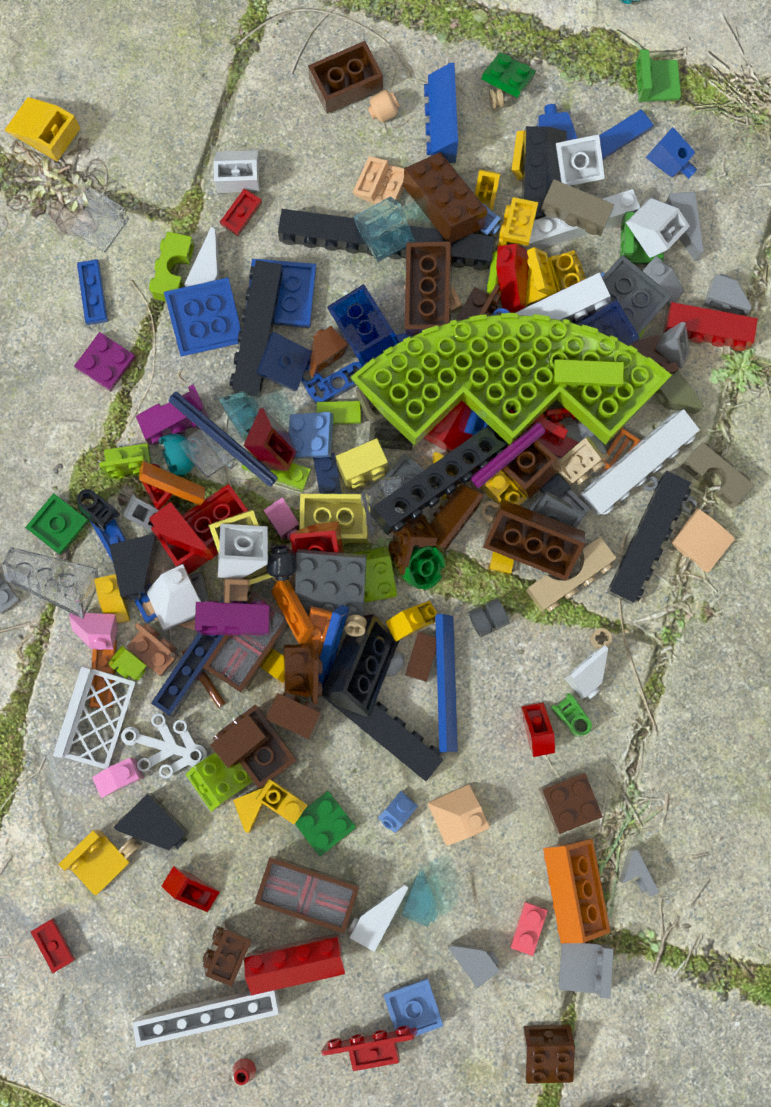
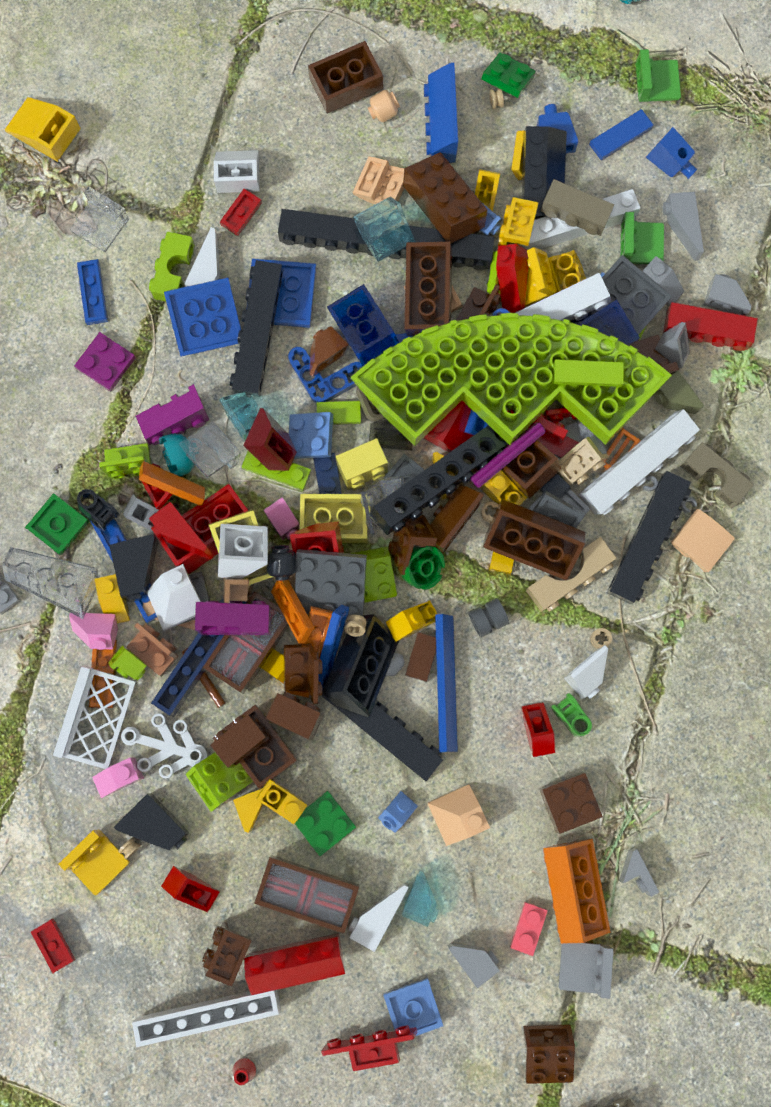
dark blue axle [168,391,278,487] -> none
dark blue plate [256,332,312,392] -> none
white slope [556,134,605,186] -> none
white slope [626,198,690,258] -> none

